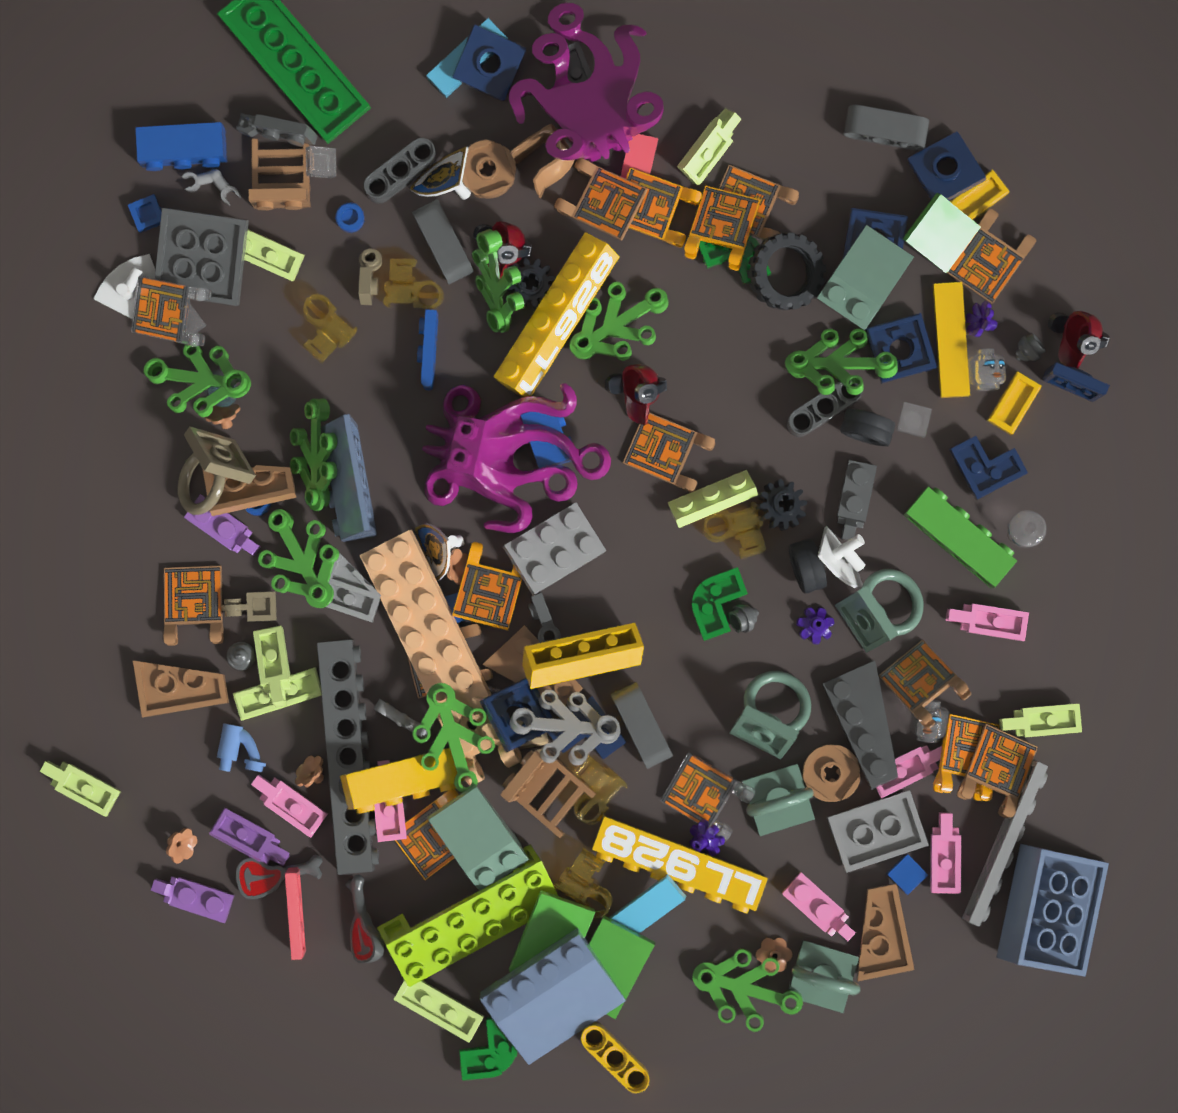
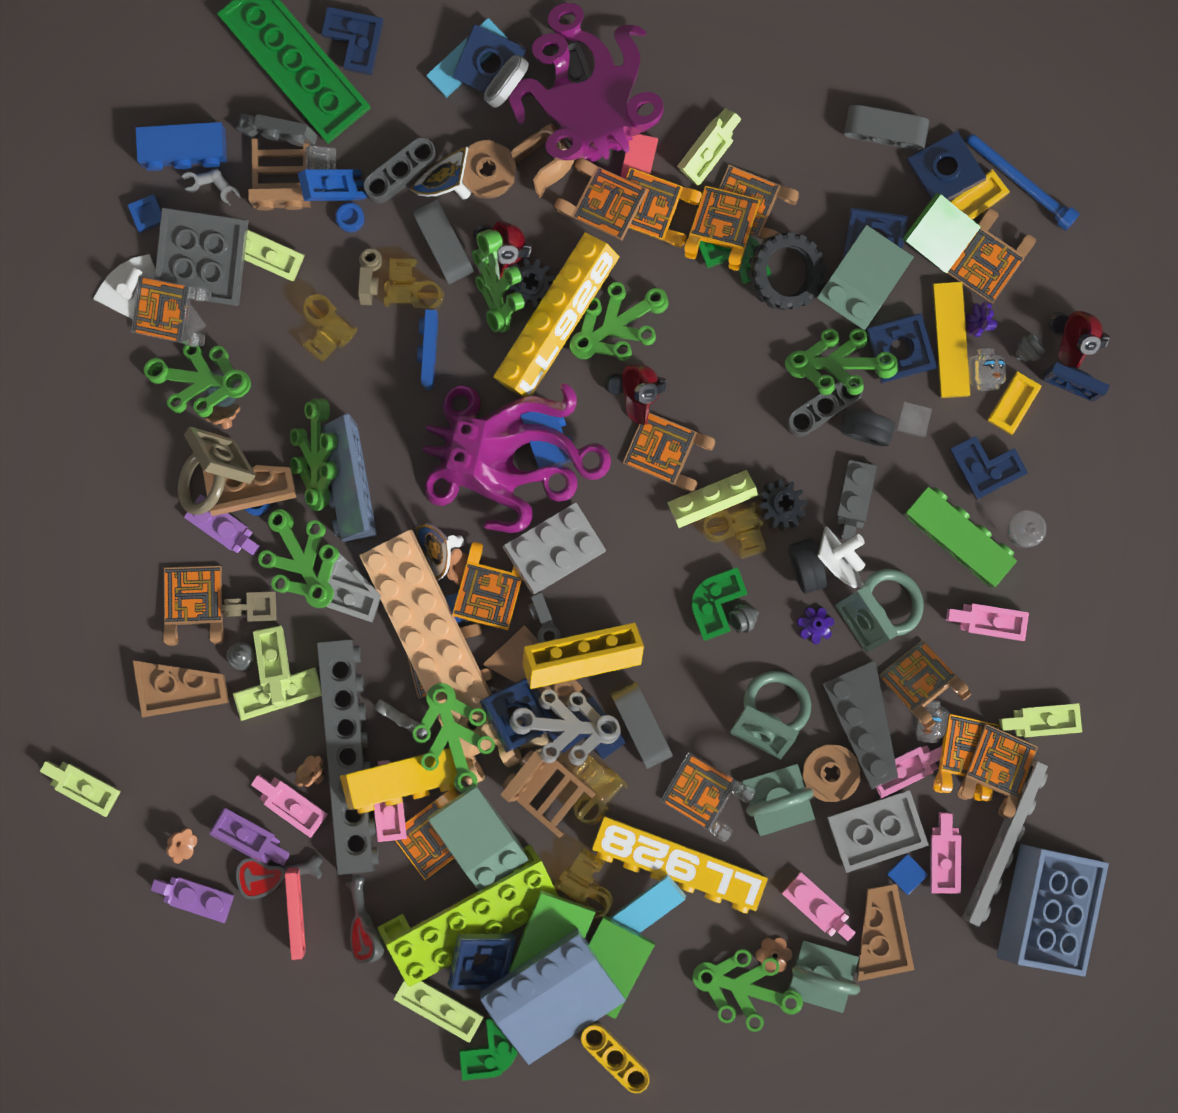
medium blue plant [217,723,266,772] -> none
dark purple plant [689,819,725,856] -> none
none -> blue hinge [298,169,367,201]
none -> dark blue plate [322,7,384,76]
none -> dark blue piece [448,933,516,990]
none -> light grey tile [484,55,528,108]
none -> blue piece [966,134,1080,232]

